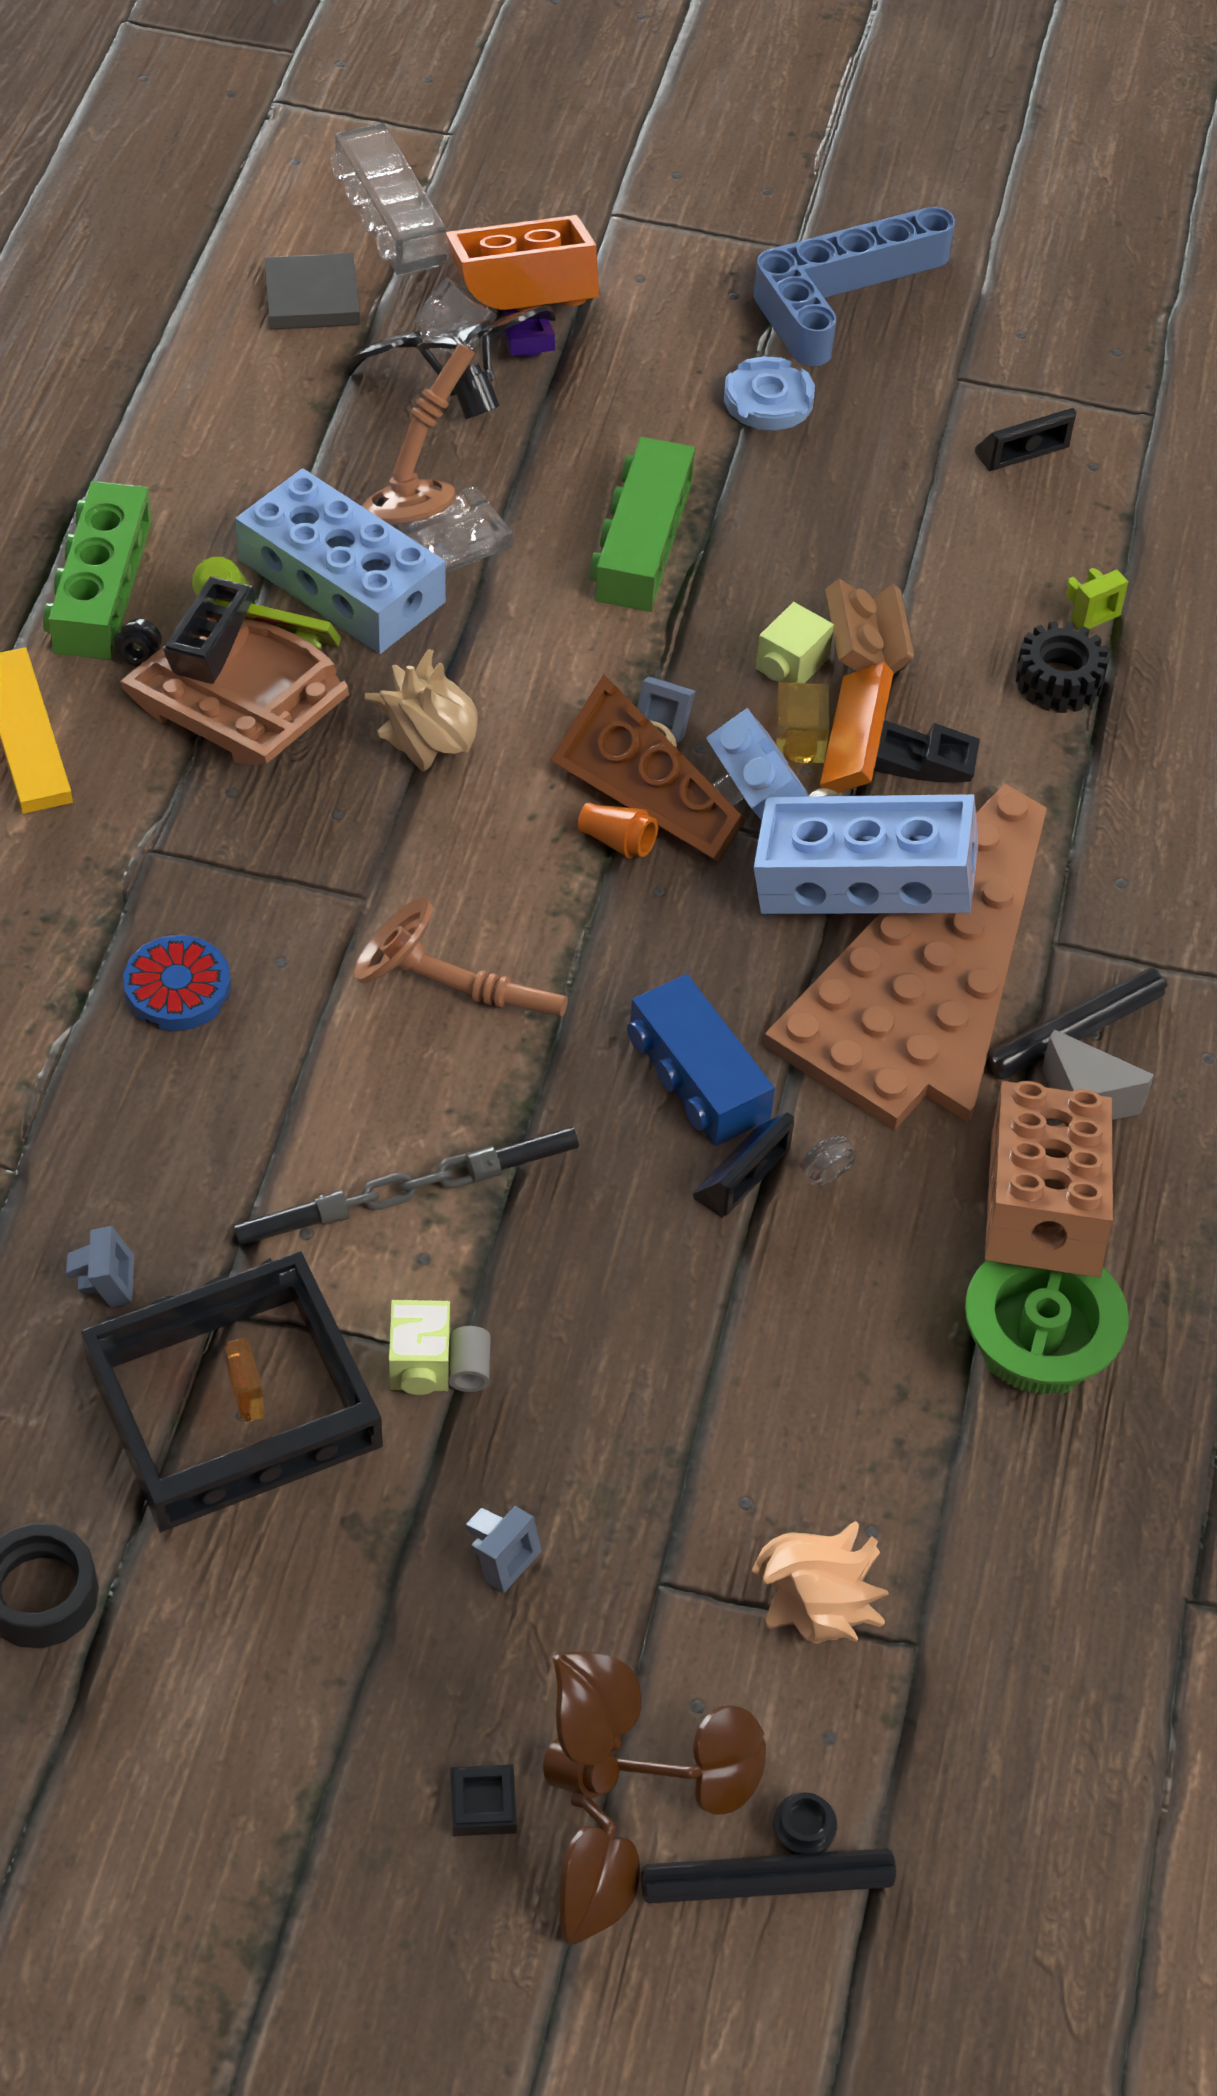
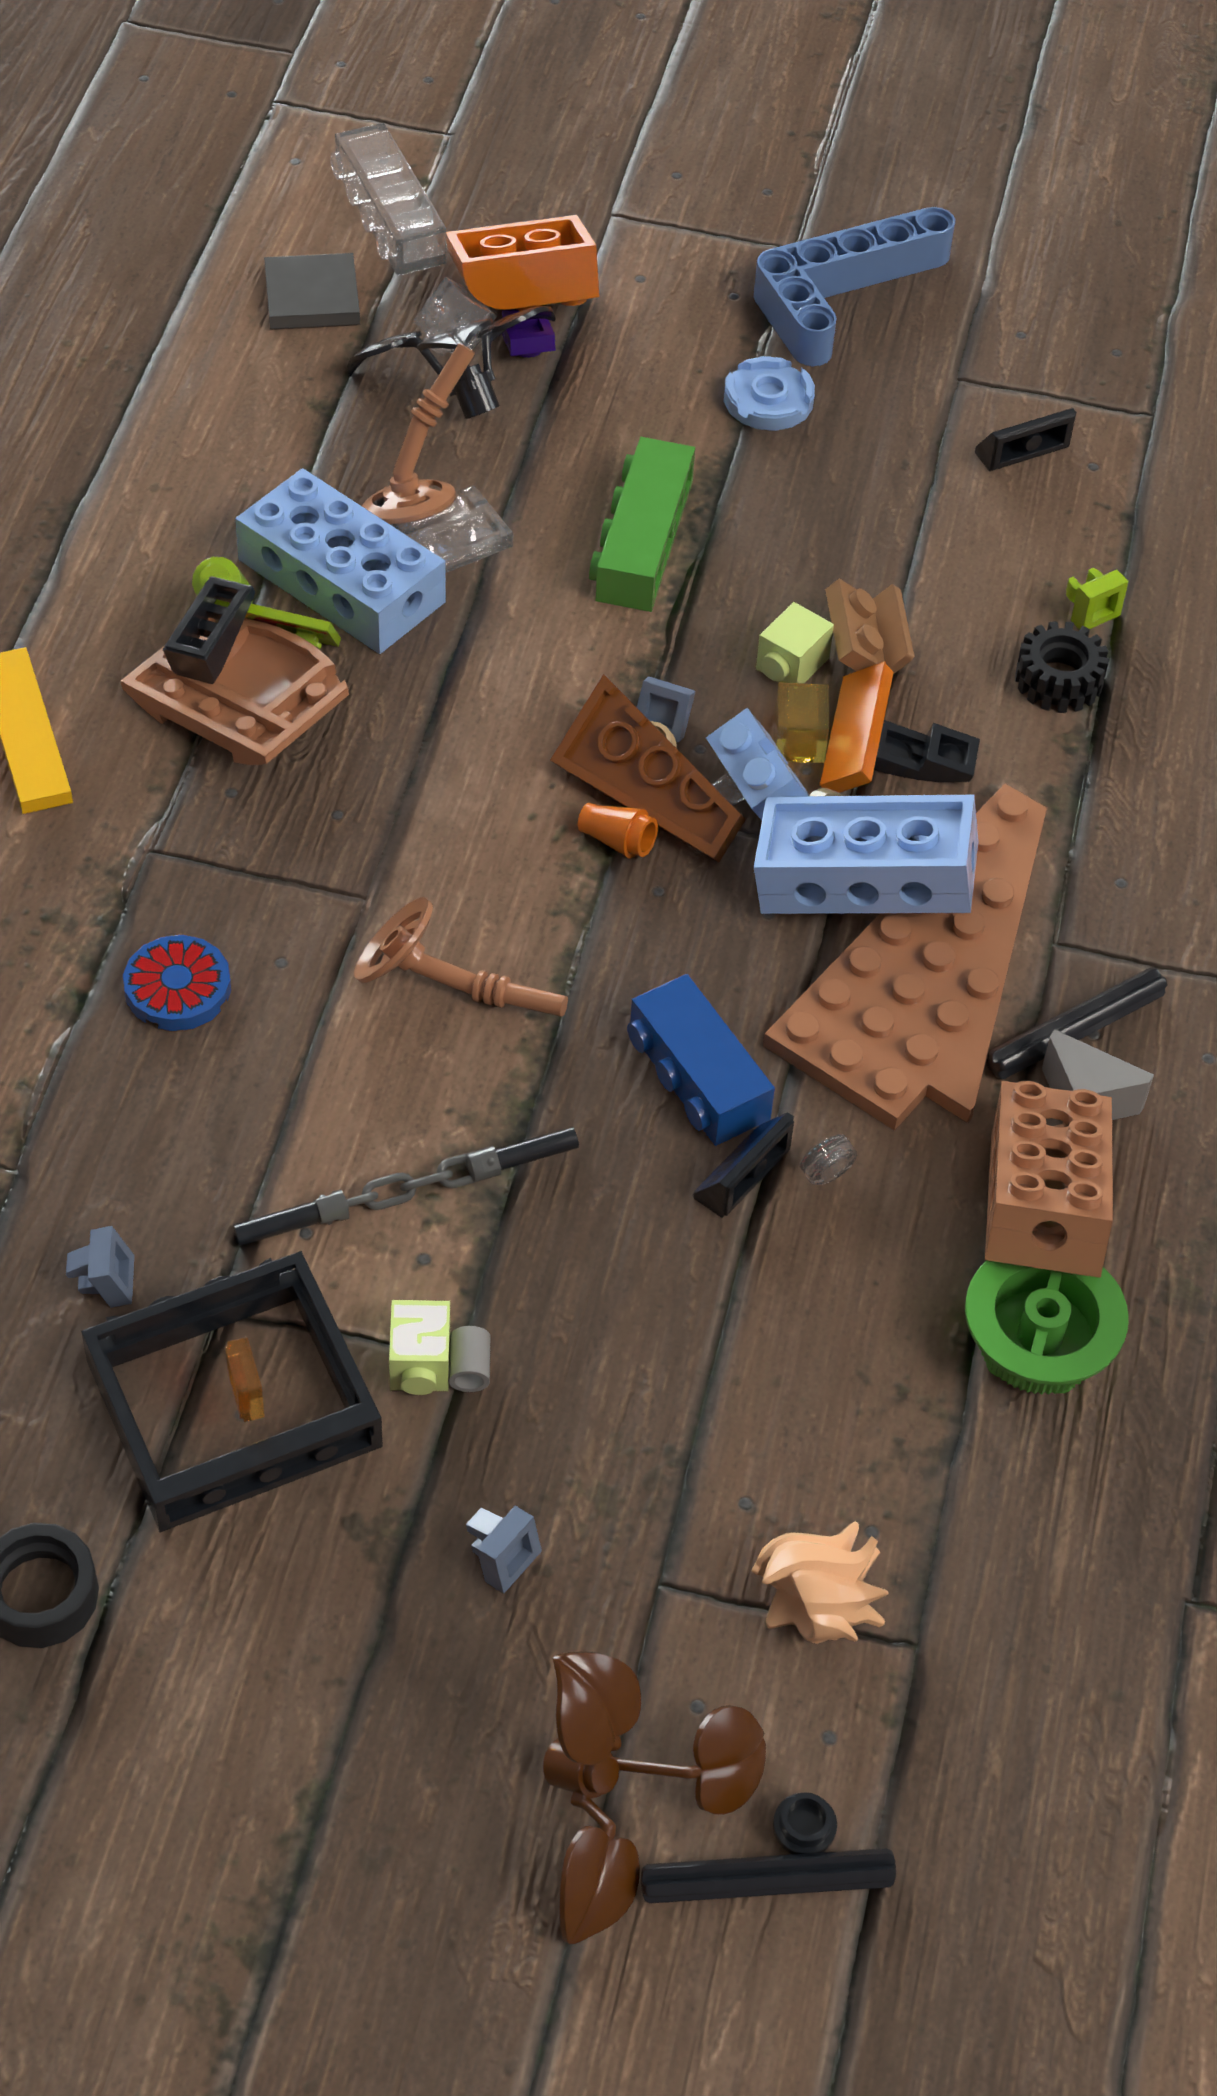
bright green brick [43,481,152,660] -> none
black plate [114,619,162,666] -> none
tan hair [364,649,478,771] -> none
black tile [450,1764,517,1836] -> none

